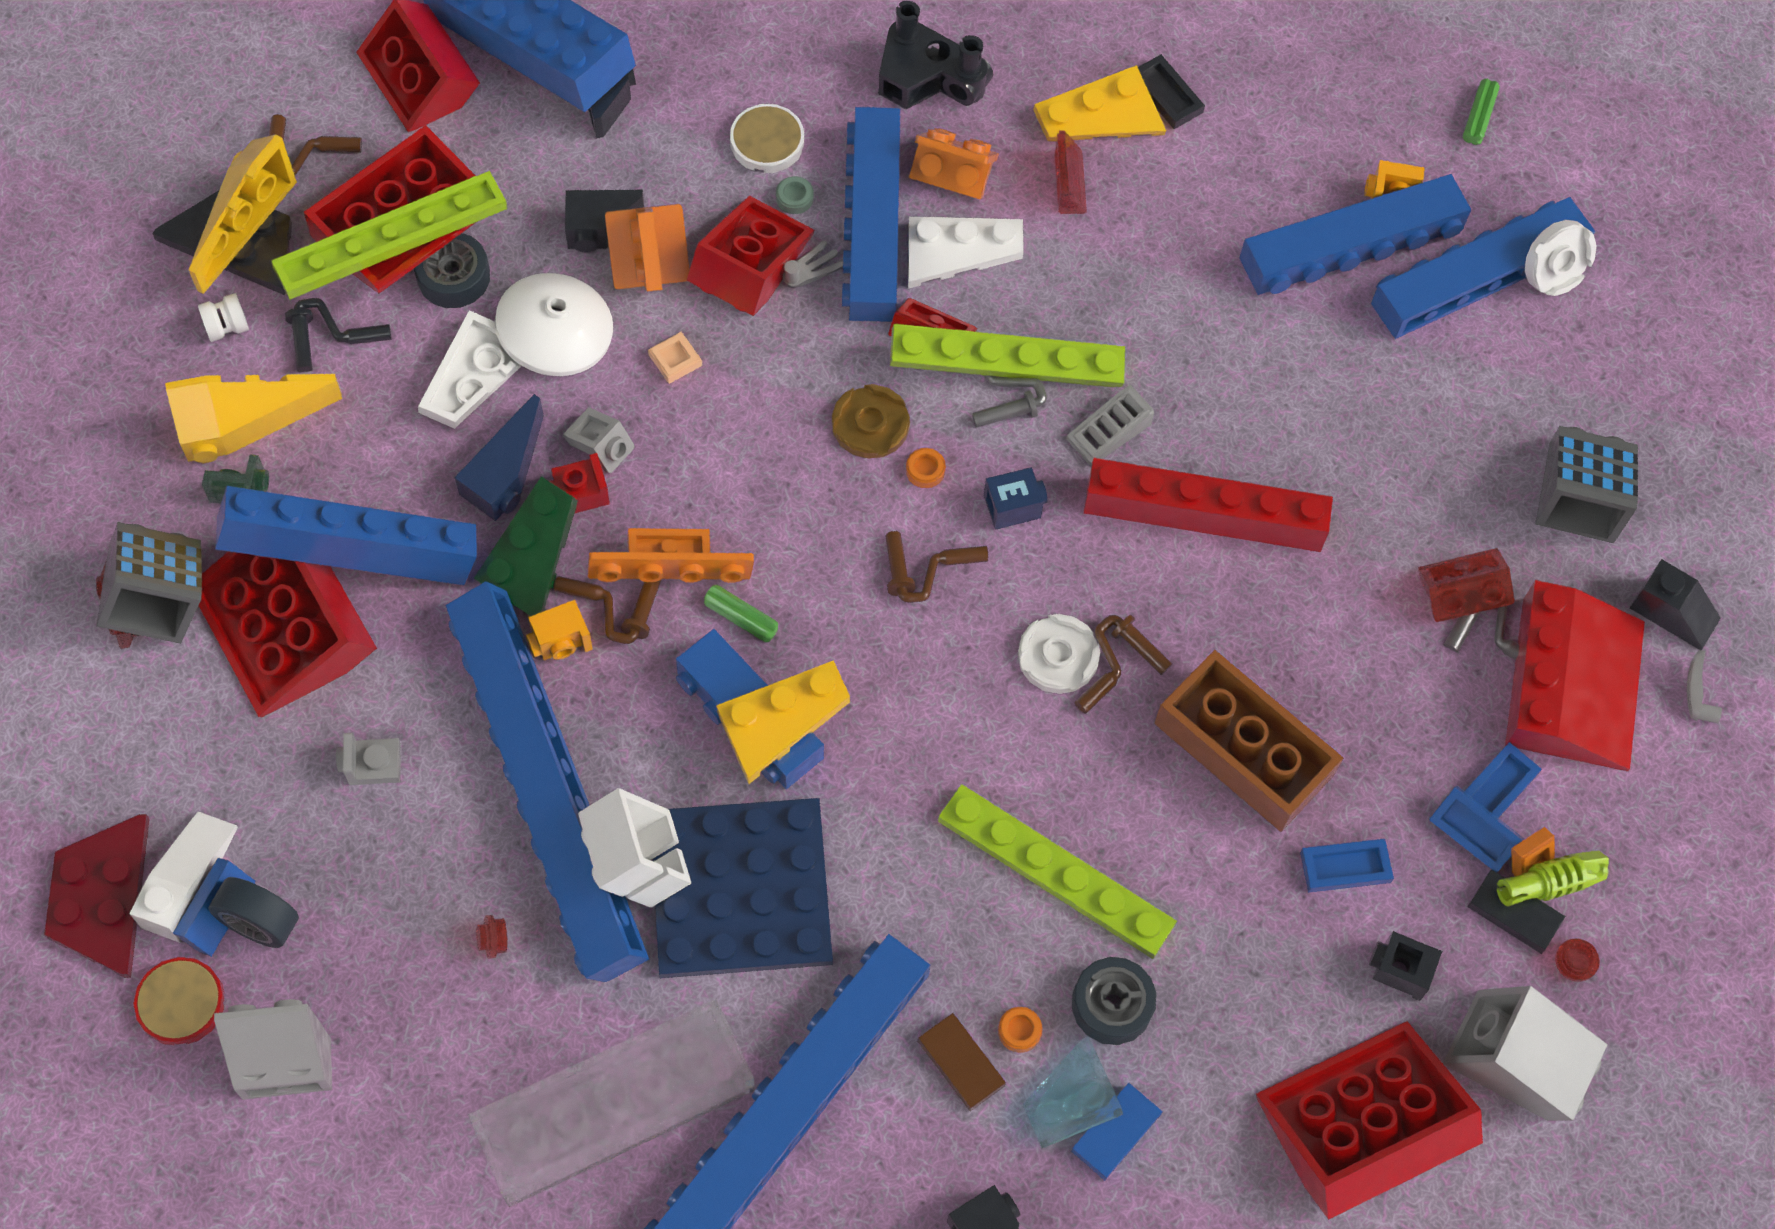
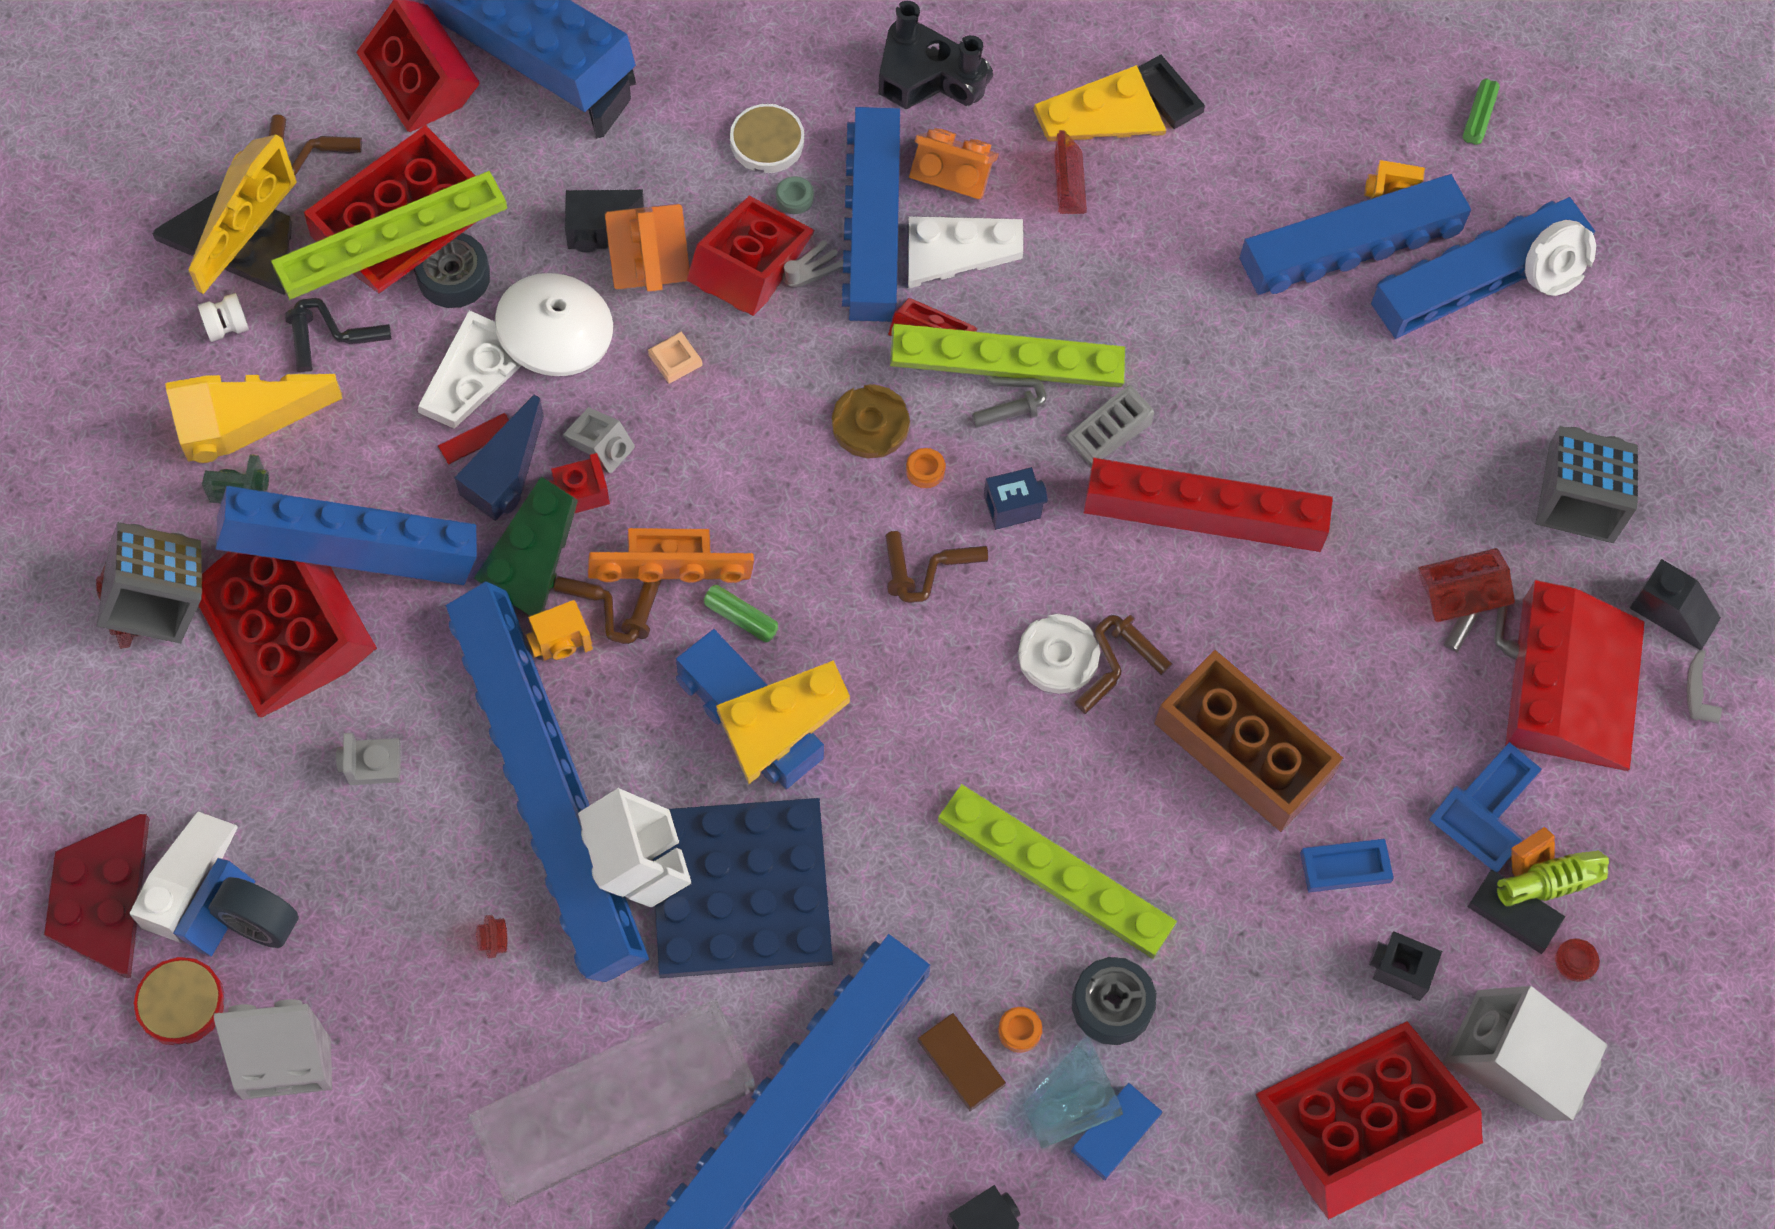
none -> red window [438,413,509,465]

